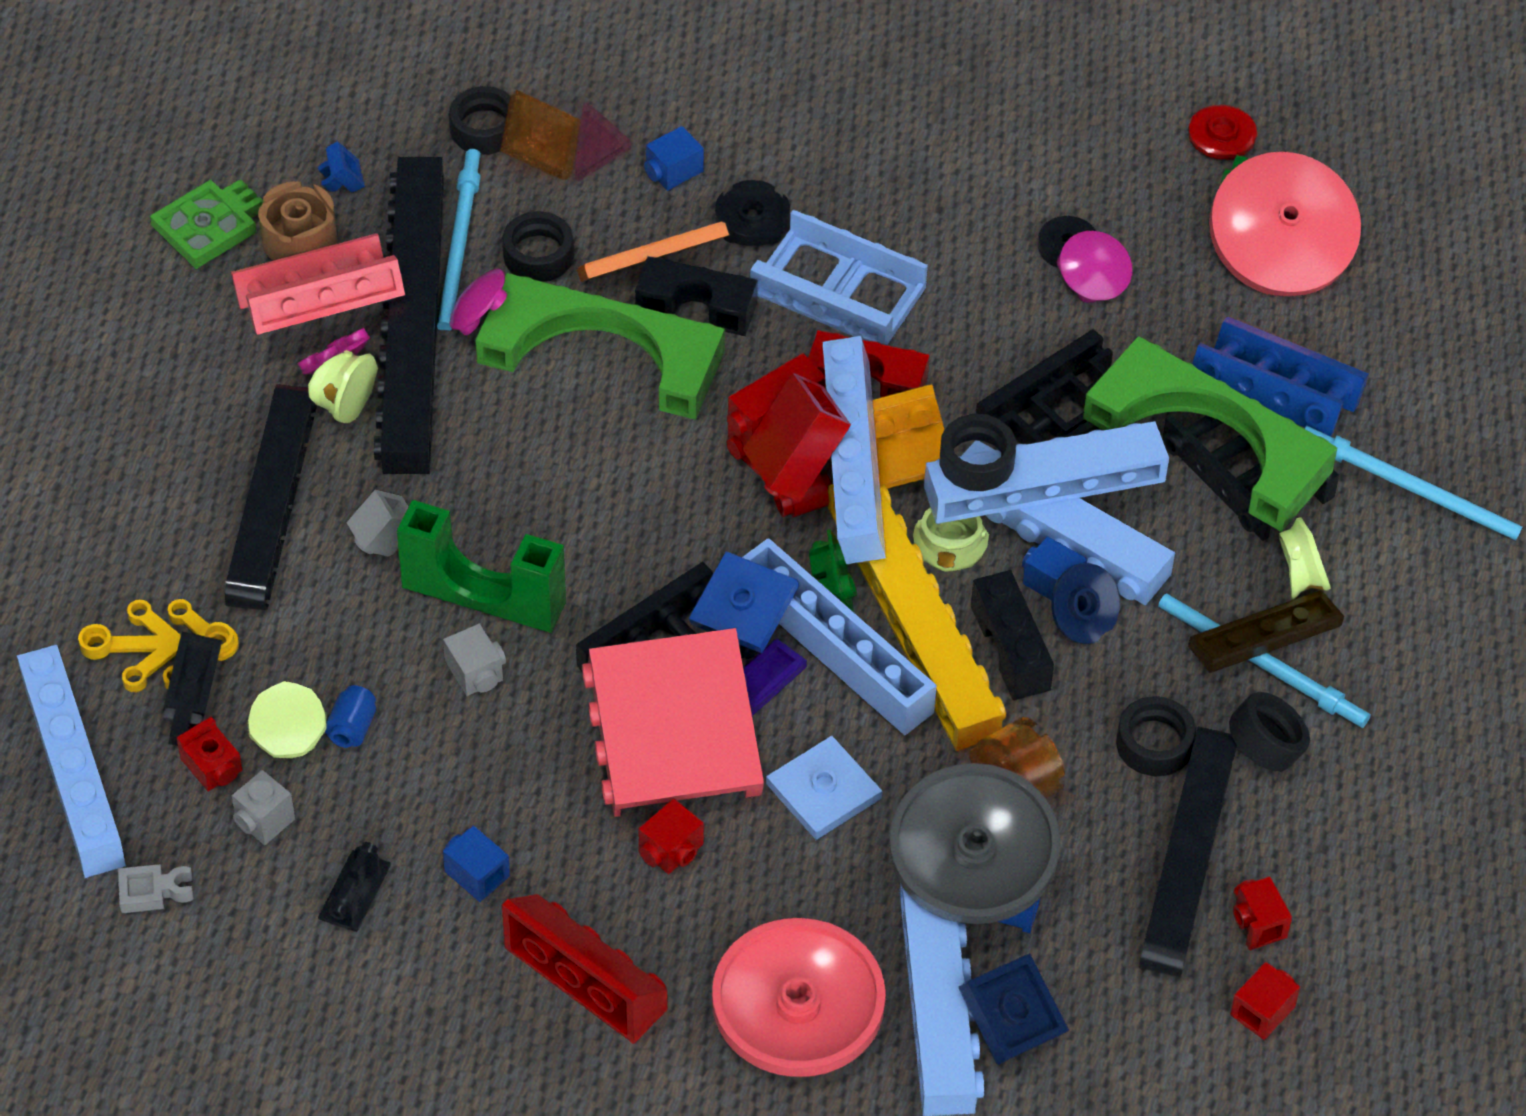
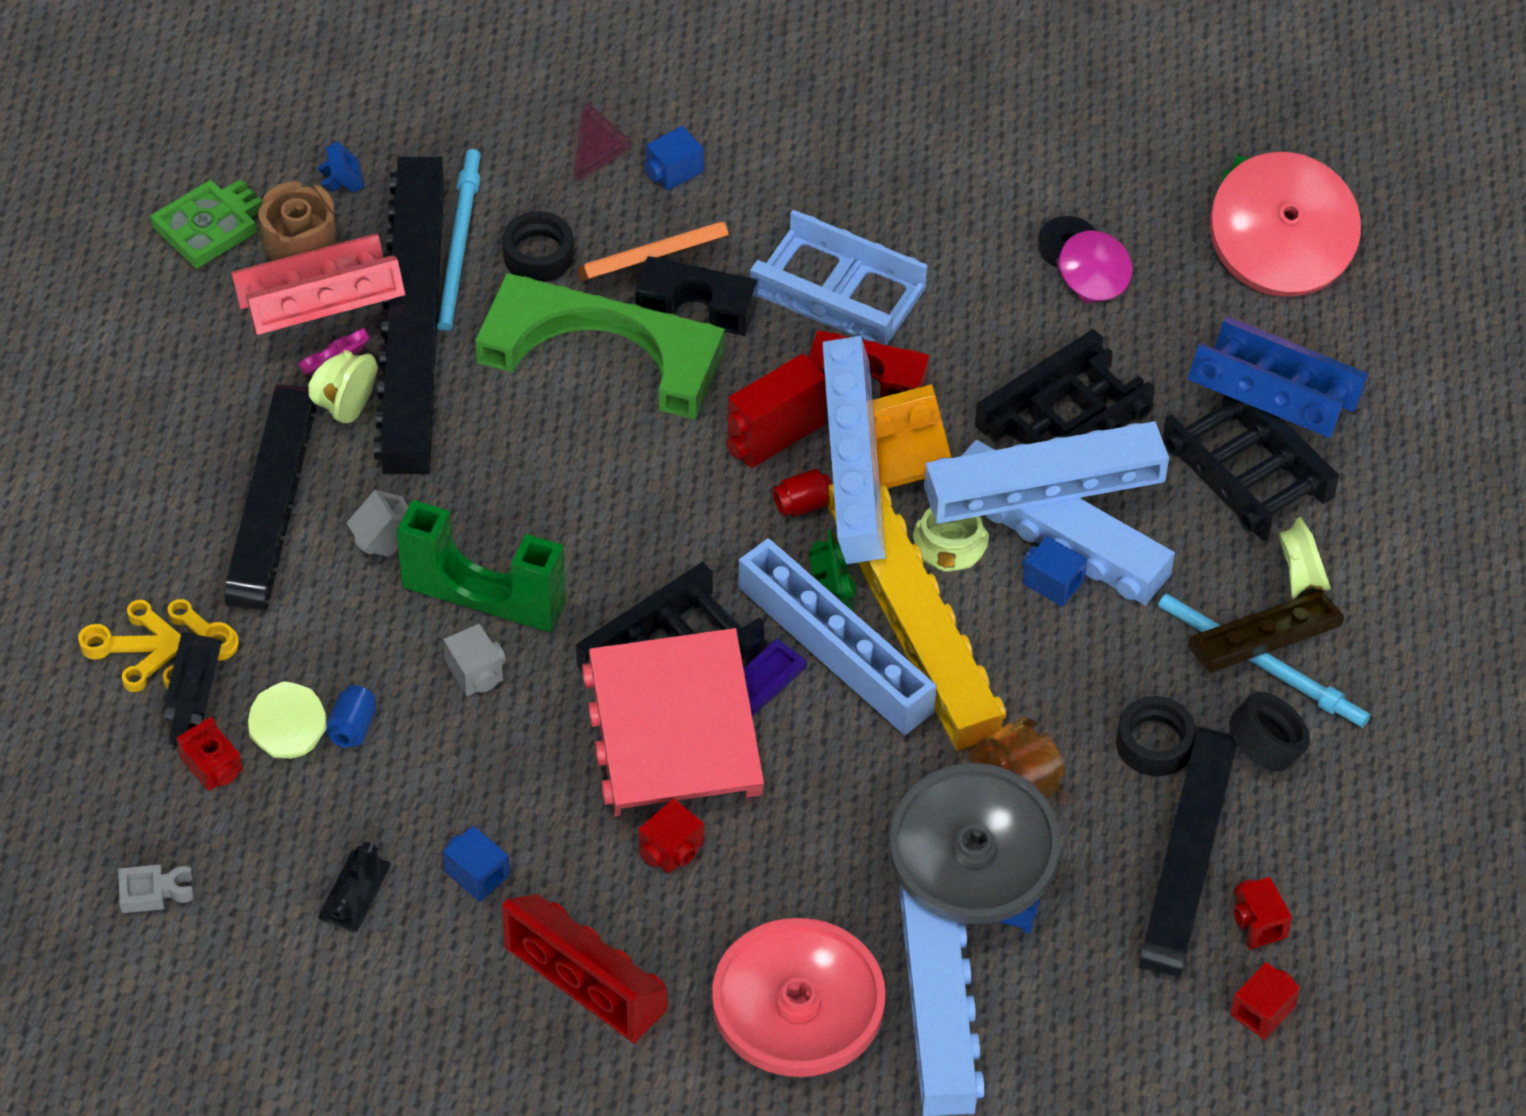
light blue brick [17,644,126,878] -> none
light grey brick [232,770,295,845] -> none
black tyre [449,86,519,155] -> none
dark pink dish [449,268,507,335] -> none
clear orange plate [500,90,581,180] -> none
blue plate [689,551,799,653] -> none
black plate [715,180,790,246] -> none
red brick [743,373,851,502] -> none
light blue plate [766,736,882,840] -> none
black tyre [939,414,1016,491] -> none
dark blue plate [958,953,1069,1065] -> none
black arch [971,570,1054,701] -> none
dark blue dish [1051,563,1120,644] -> none
bright green arch [1083,336,1338,532] -> none
red wheel [1188,105,1257,160] -> none
medium azure bar [1305,425,1522,541] -> none

